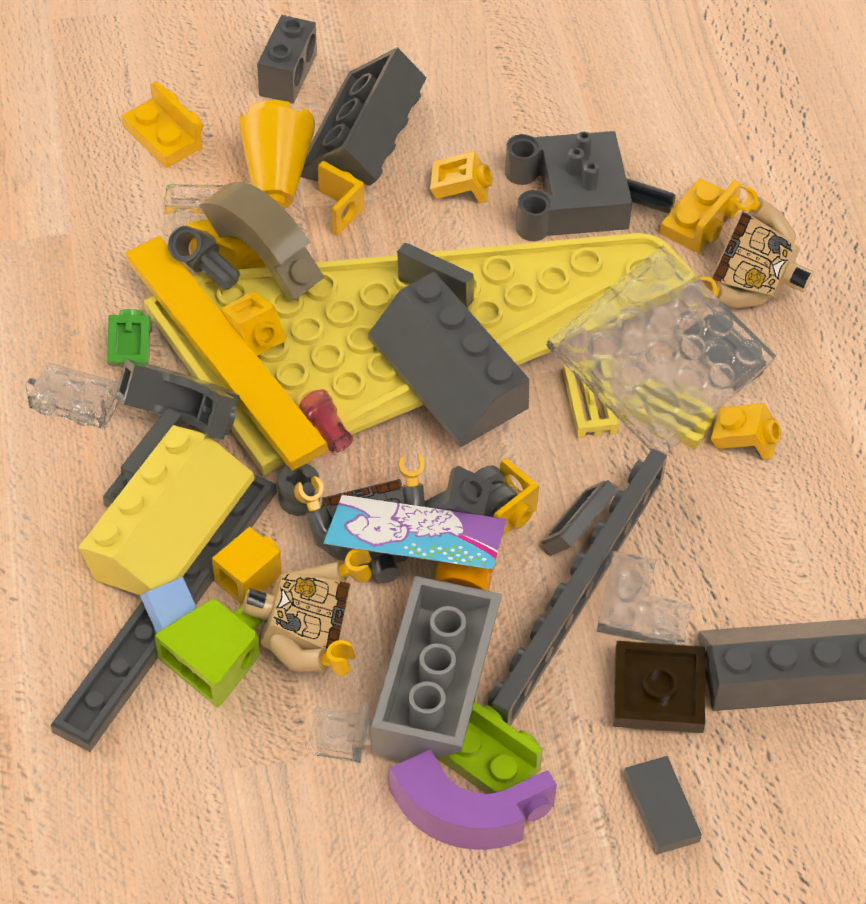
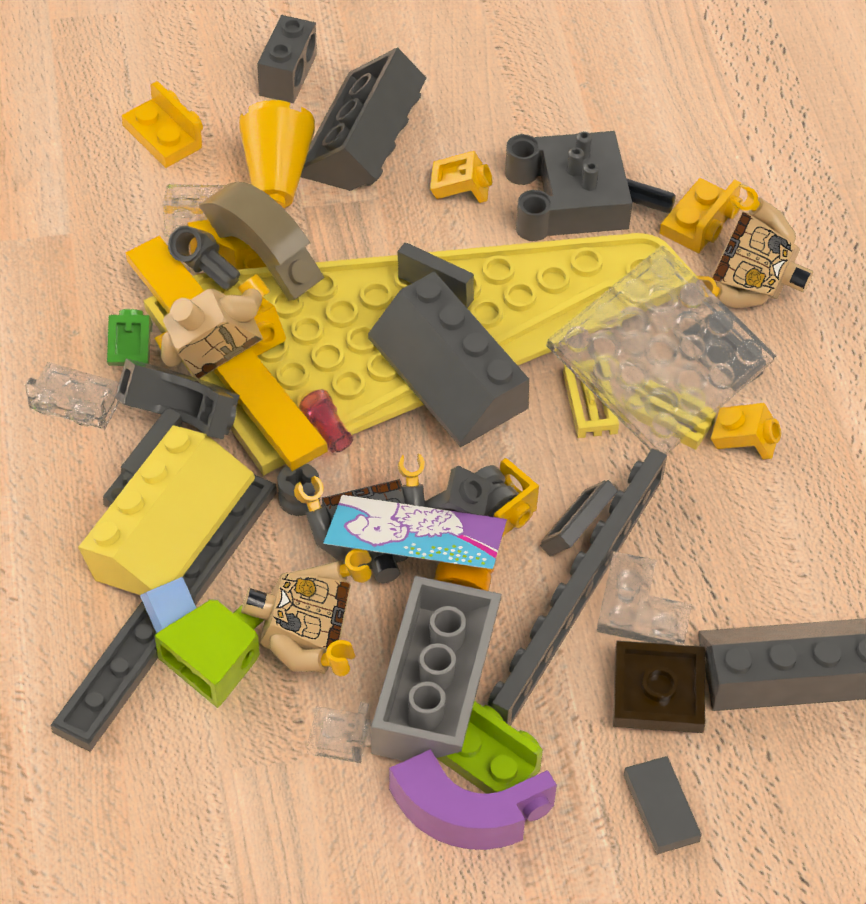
yellow brick [212,527,282,604] -> none
yellow bracket [318,161,364,236] -> none
none -> tan torso [155,274,270,379]

